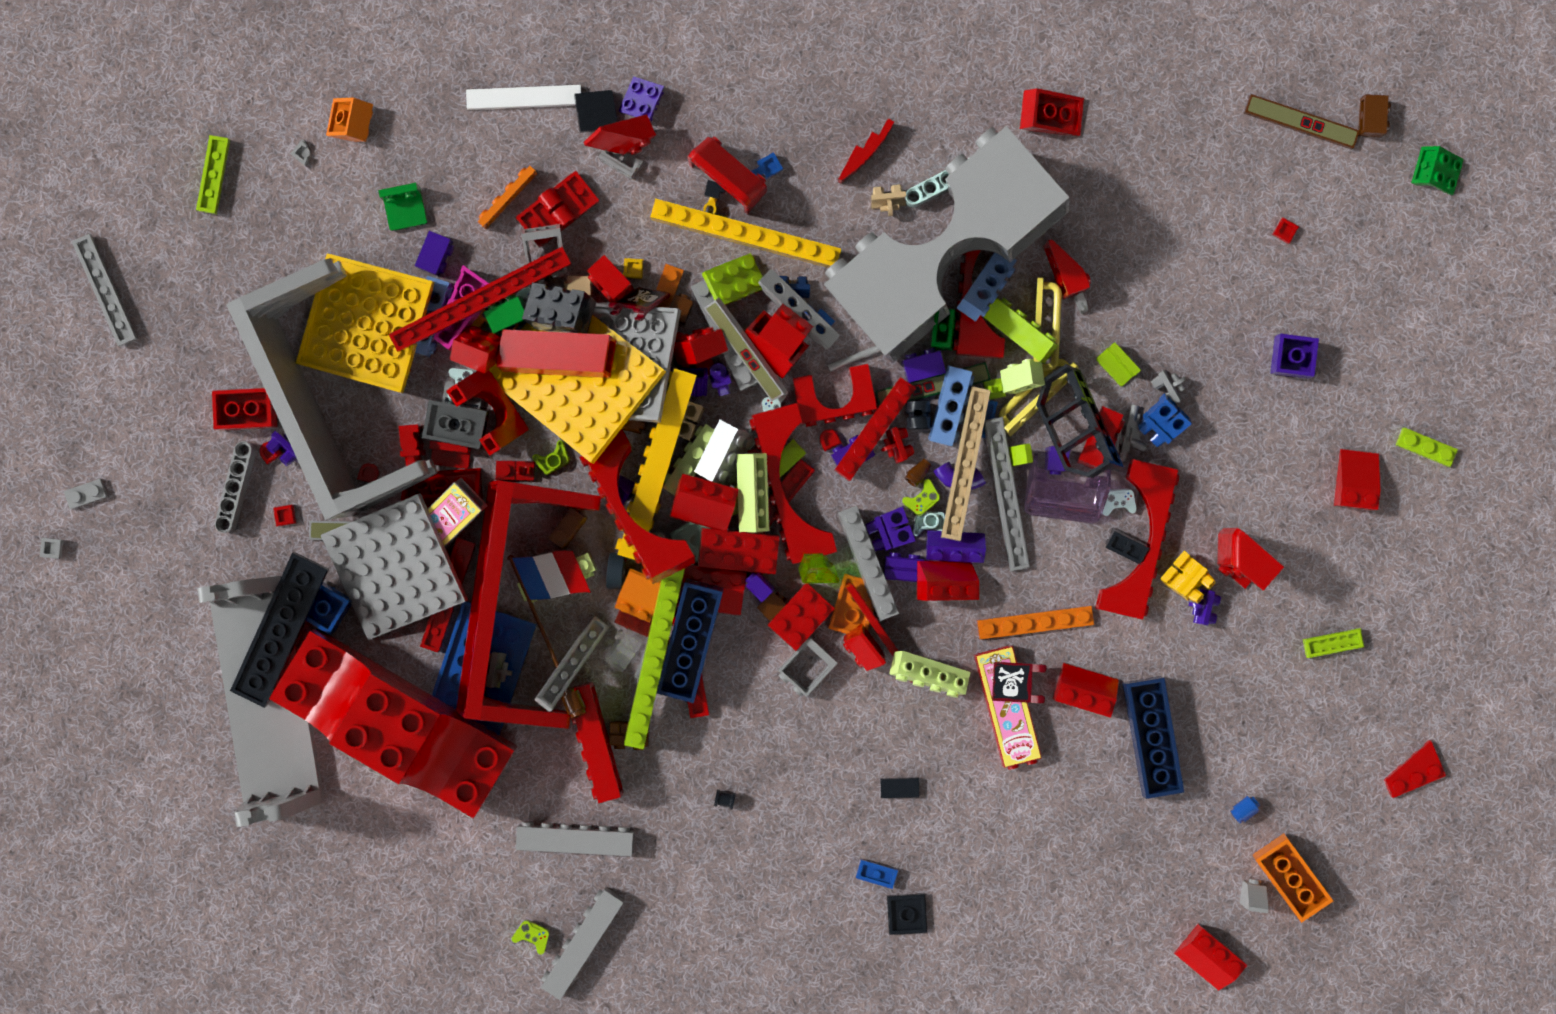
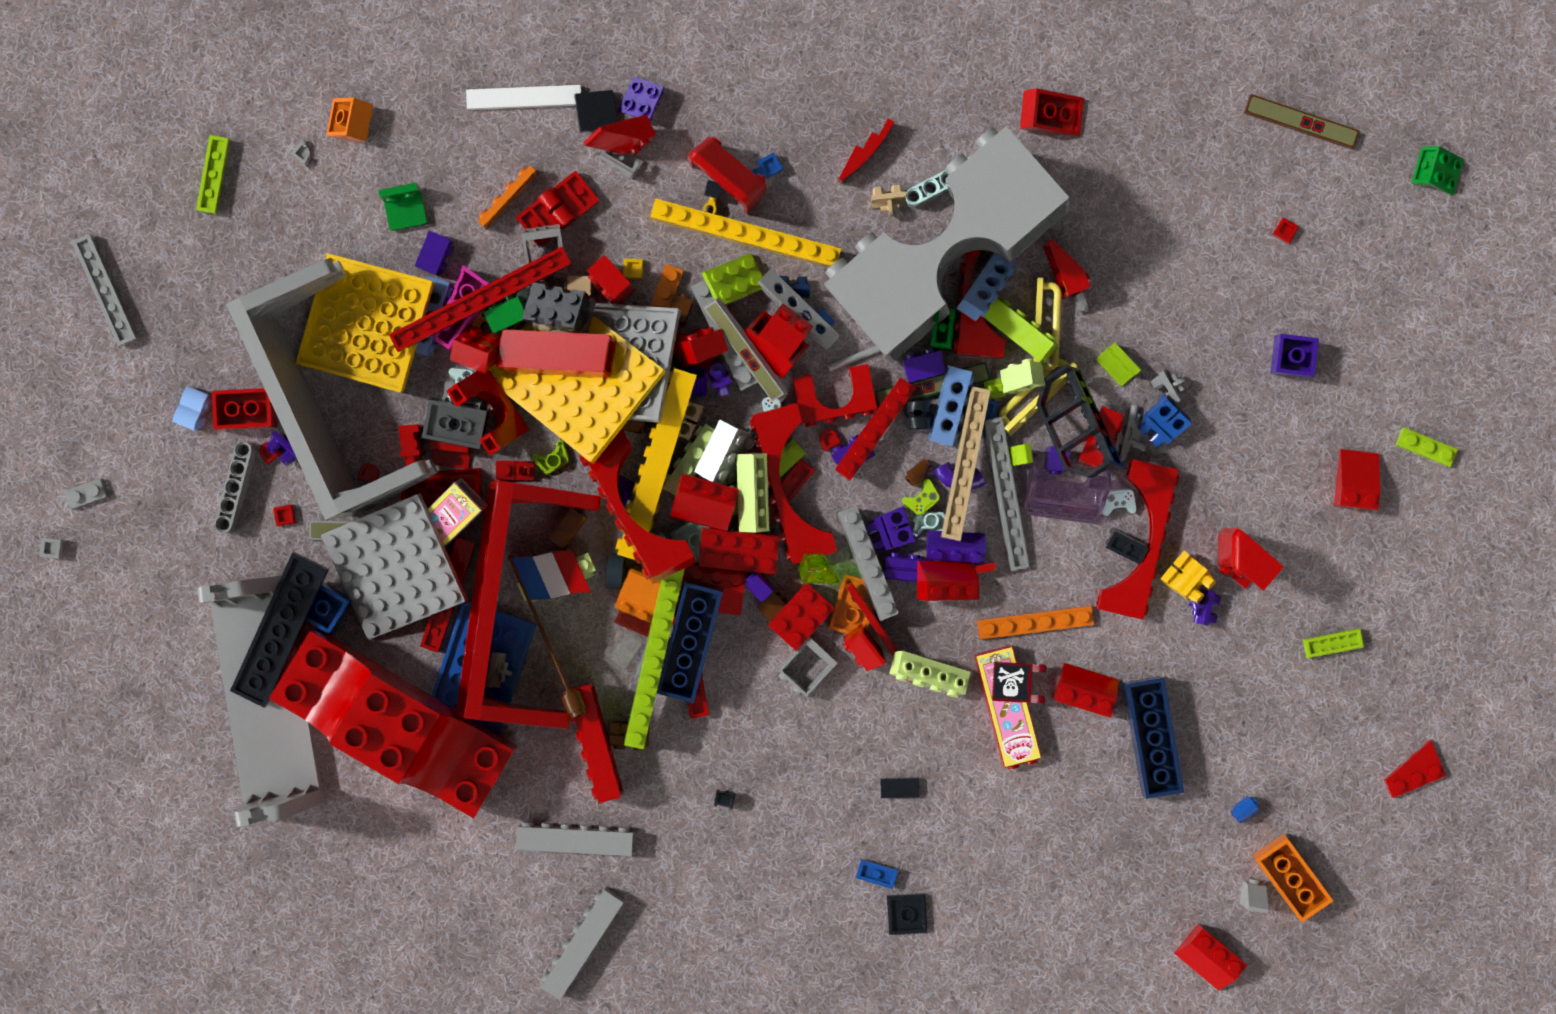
lime piece [511,920,549,955] -> none
light grey tile [534,615,609,712] -> none
flag [609,287,670,321] -> none
red hips [881,427,914,464] -> none
reddish brown brick [1358,94,1391,138] -> none
none -> light blue brick [172,386,212,431]
none -> red tile [974,562,996,574]

